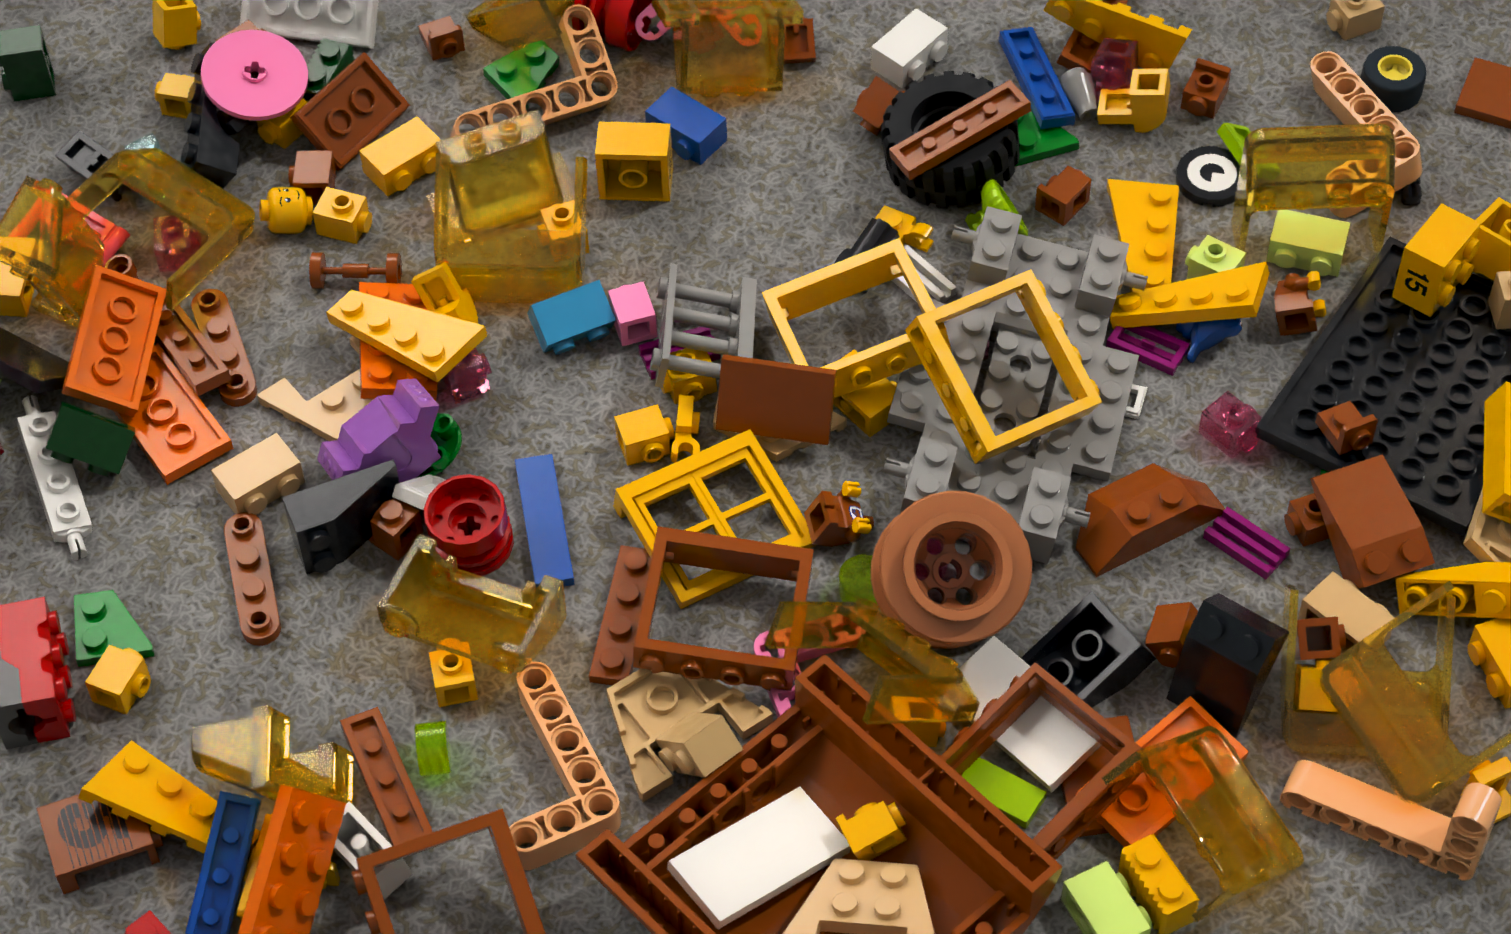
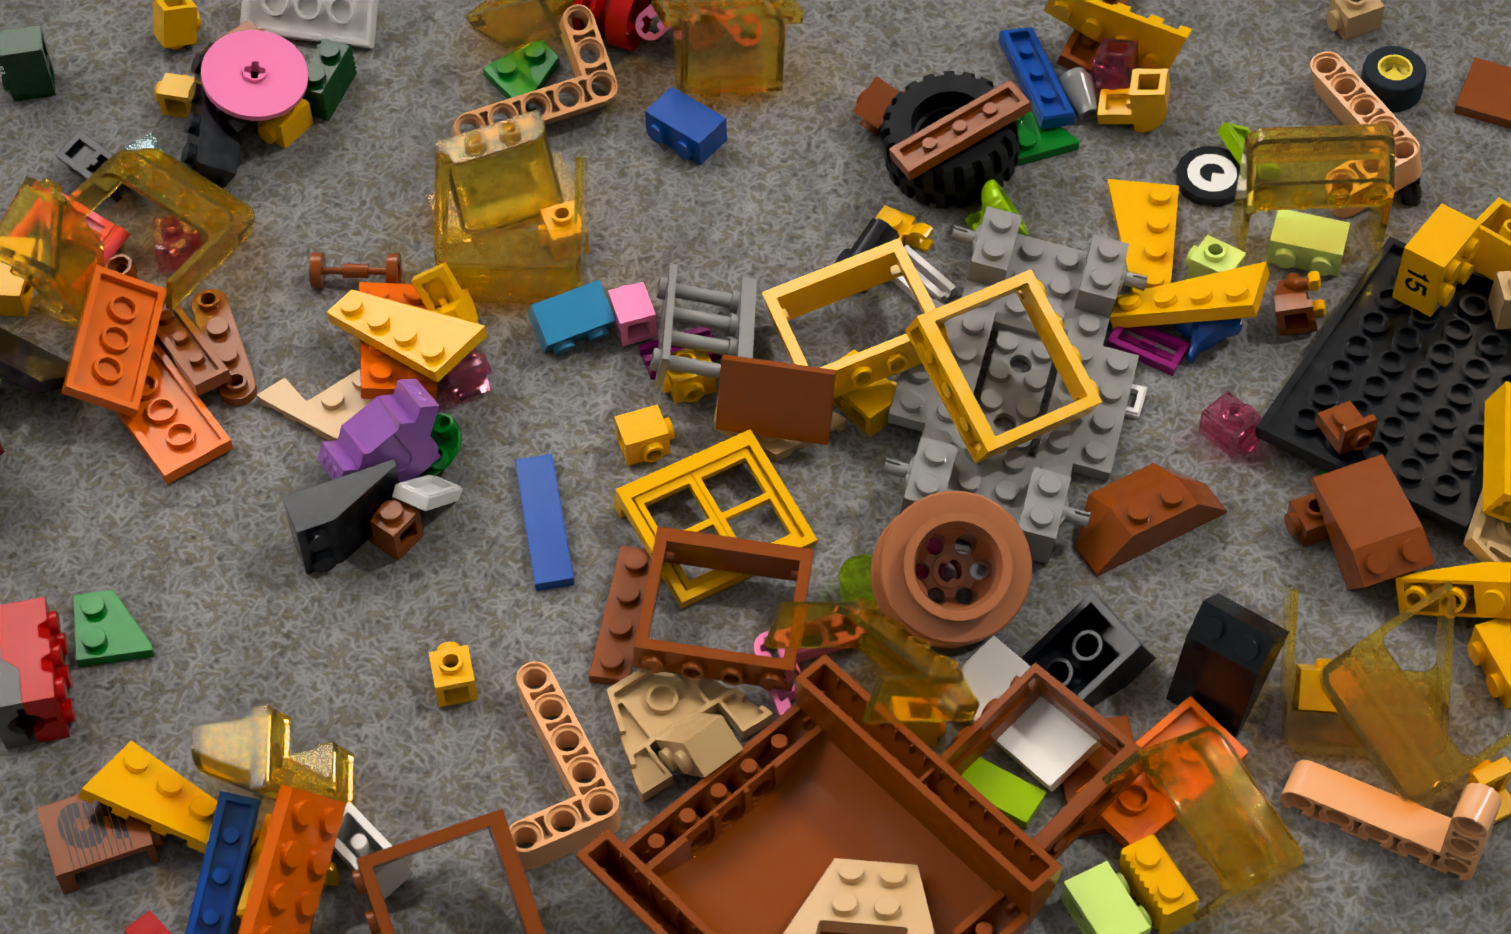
white plate [17,395,92,560] -> none
dark green brick [46,401,135,477] -> none
yellow brick [85,645,151,715] -> none
tan brick [211,433,305,515] -> none
plate [224,512,281,646] -> none
yellow head [259,187,313,234] -> none
brick [289,150,336,205] -> none
dark orange tile [290,51,410,171] -> none
yellow brick [312,187,372,244] -> none
dark orange plate [340,707,433,846] -> none
yellow brick [359,116,445,197] -> none
clear yellow windscreen [377,534,567,674] -> none
clear neon green piece [415,720,452,777] -> none
dark orange bracket [418,16,465,61] -> none
red wheel [424,474,514,577] -> none
yellow brick [595,121,673,202] -> none
white tile [667,787,851,929] -> none
yellow plate [670,395,700,463] -> none
dark orange bracket [777,15,816,64] -> none
dark orange piece [804,481,874,547] -> none
yellow brick [836,801,907,861] -> none
white brick [871,8,948,89] -> none
dark orange brick [1035,165,1091,226] -> none
dark orange brick [1145,602,1198,668] -> none
dark orange brick [1181,58,1231,119] -> none
magenta tile [1203,506,1290,580] -> none
dark orange brick [1291,616,1346,660] -> none
tan brick [1298,571,1395,666] -> none

